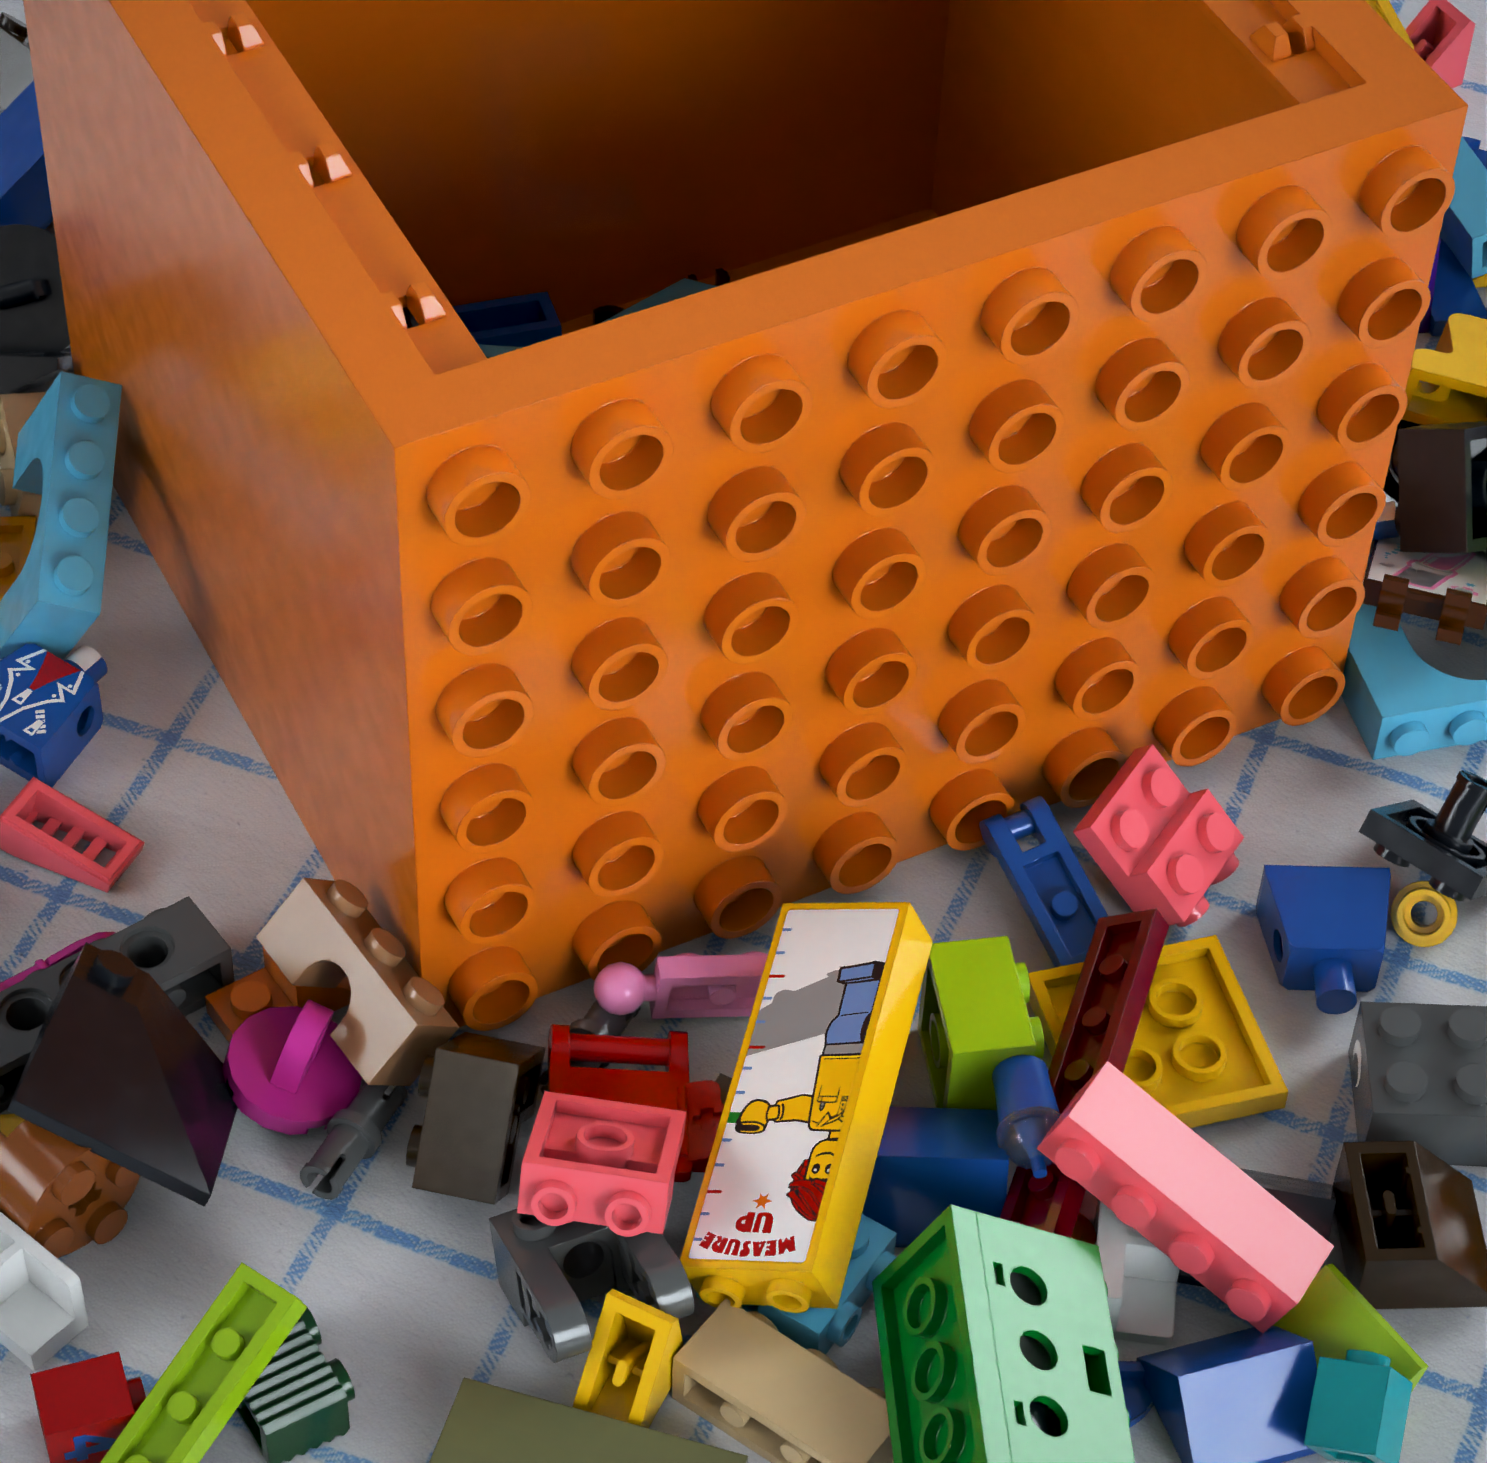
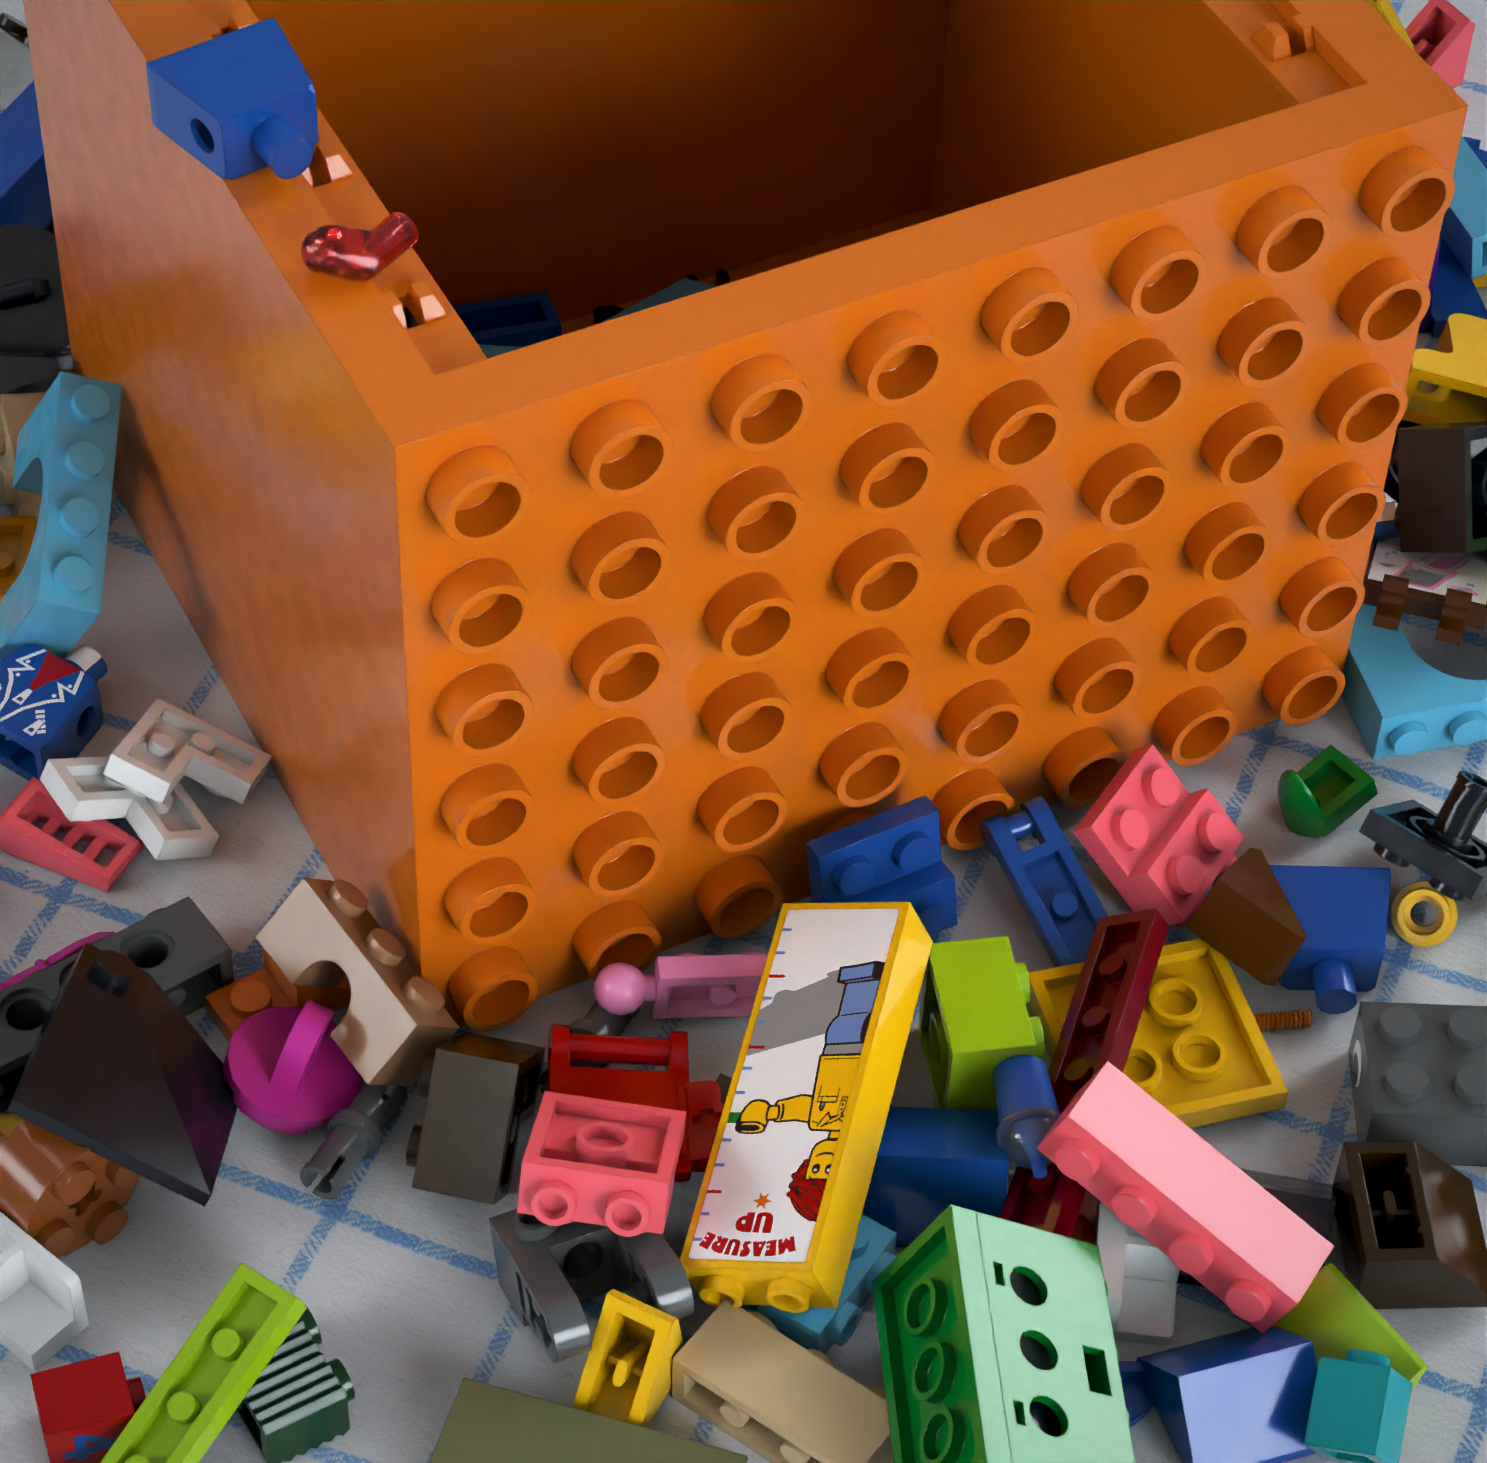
none -> white plate [40,756,219,860]
none -> white plate [103,698,272,805]
none -> blue torso [146,17,319,180]
none -> clear red arm [300,212,419,282]
none -> blue plate [806,795,958,943]
none -> reddish brown slope [1186,847,1307,986]
none -> orange leg [1253,1008,1313,1032]
none -> green plate [1277,745,1378,838]

